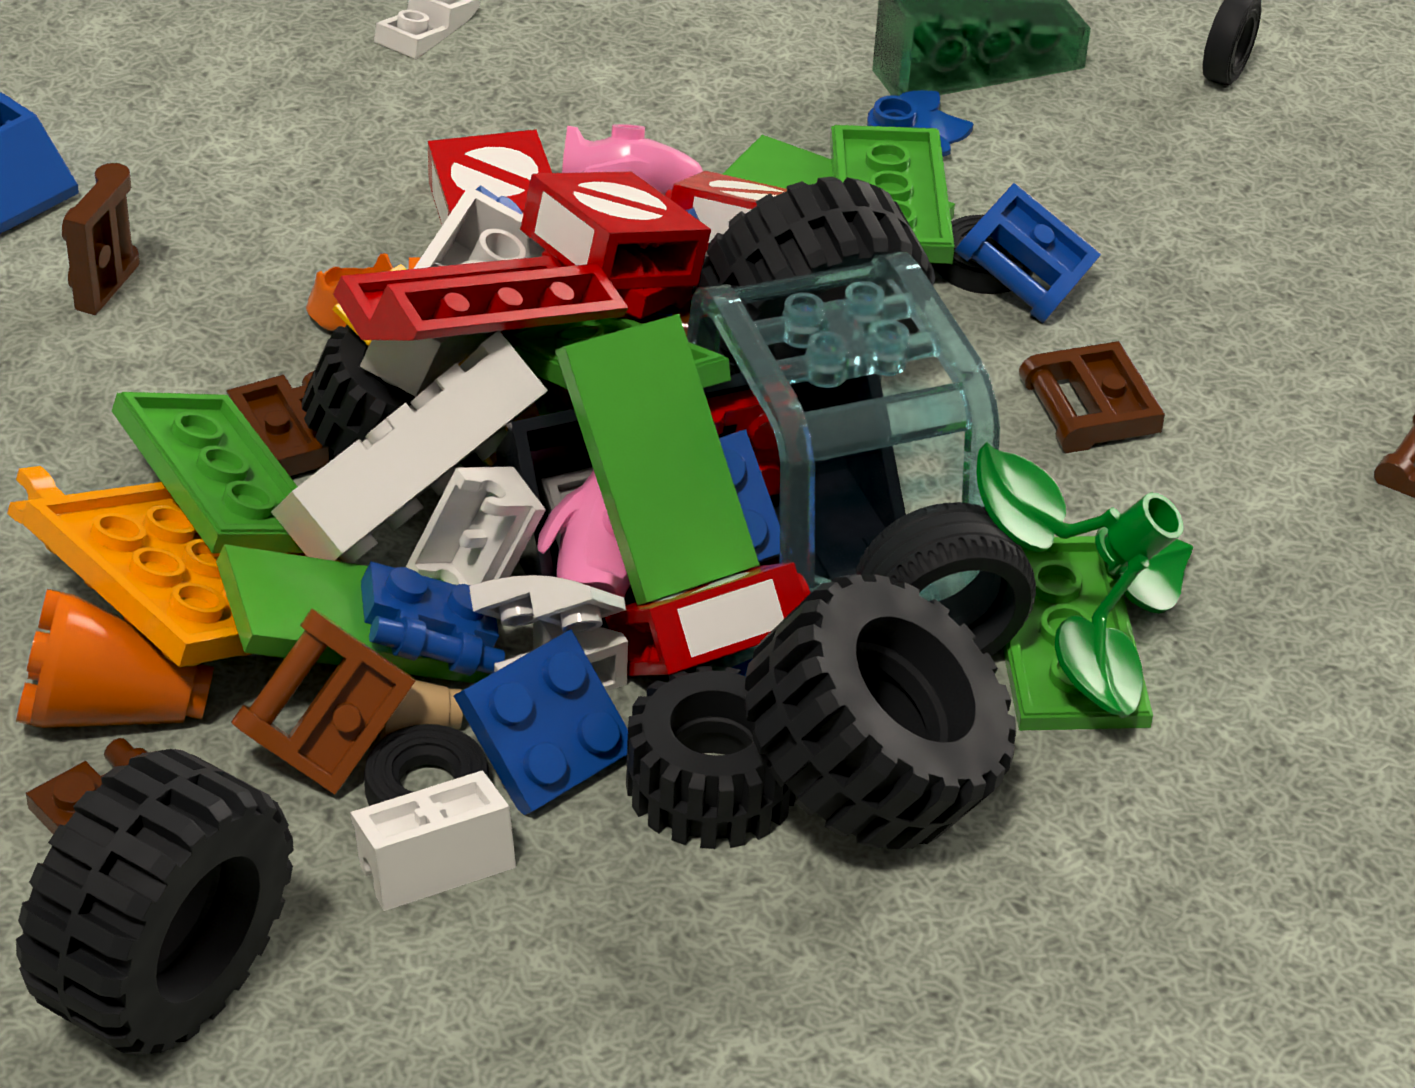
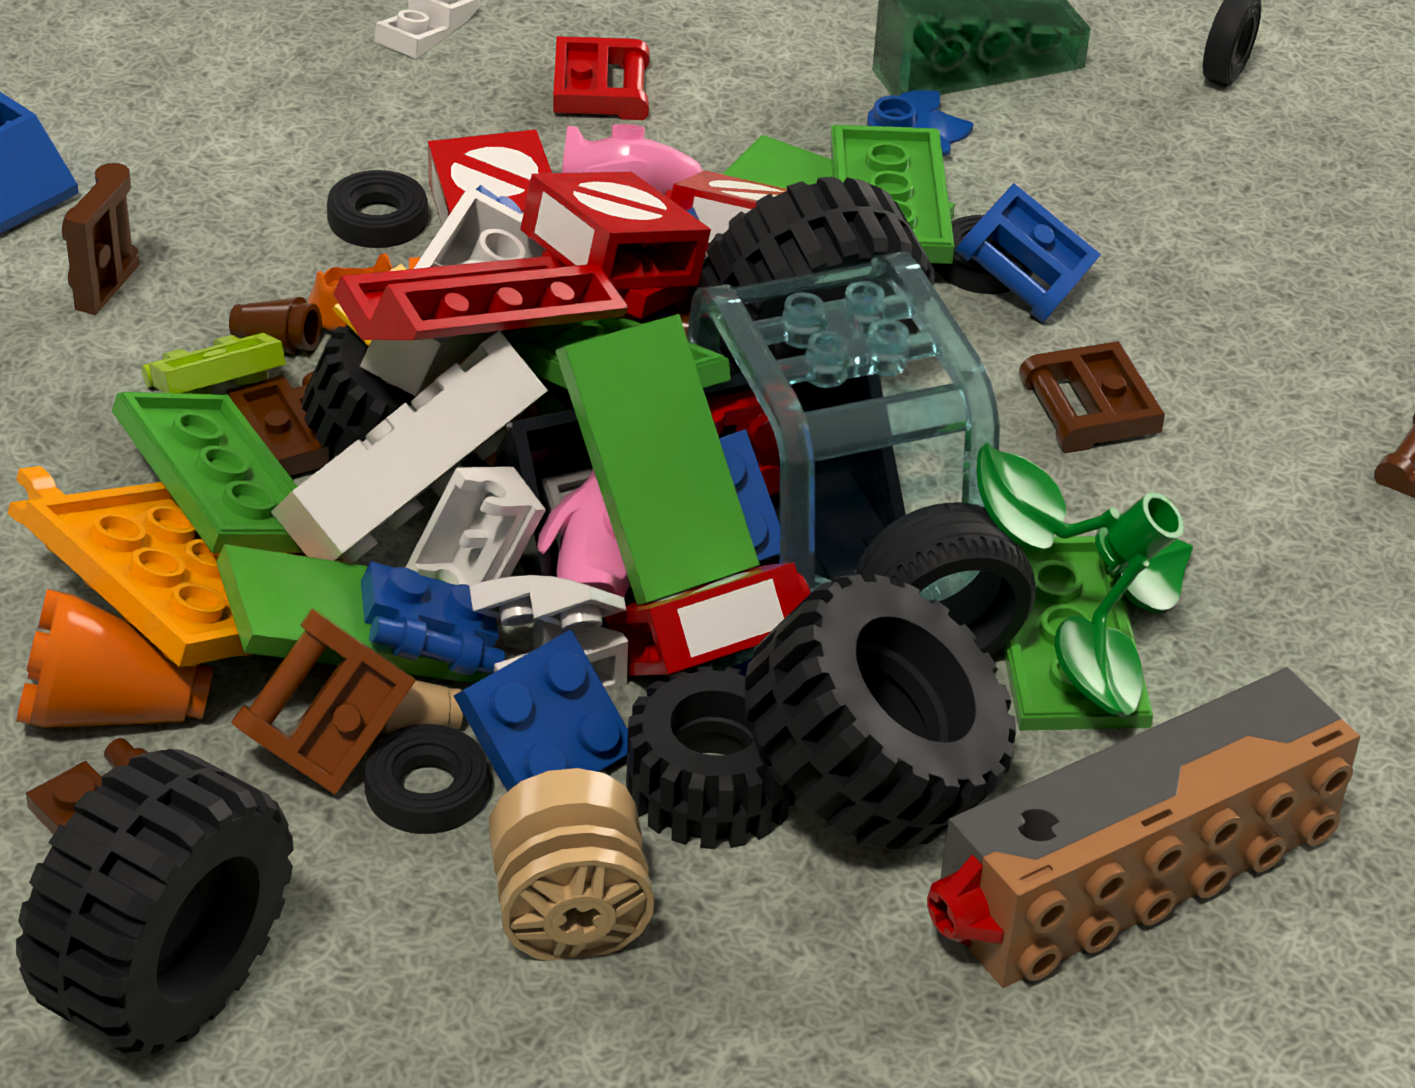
white hinge [350,770,516,911] -> none
none -> lime plate [141,333,286,394]
none -> reddish brown cone [229,297,322,356]
none -> black tyre [327,170,428,248]
none -> tan wheel [489,768,654,961]
none -> red plate [553,36,650,120]
none -> medium nougat piece [927,667,1361,988]

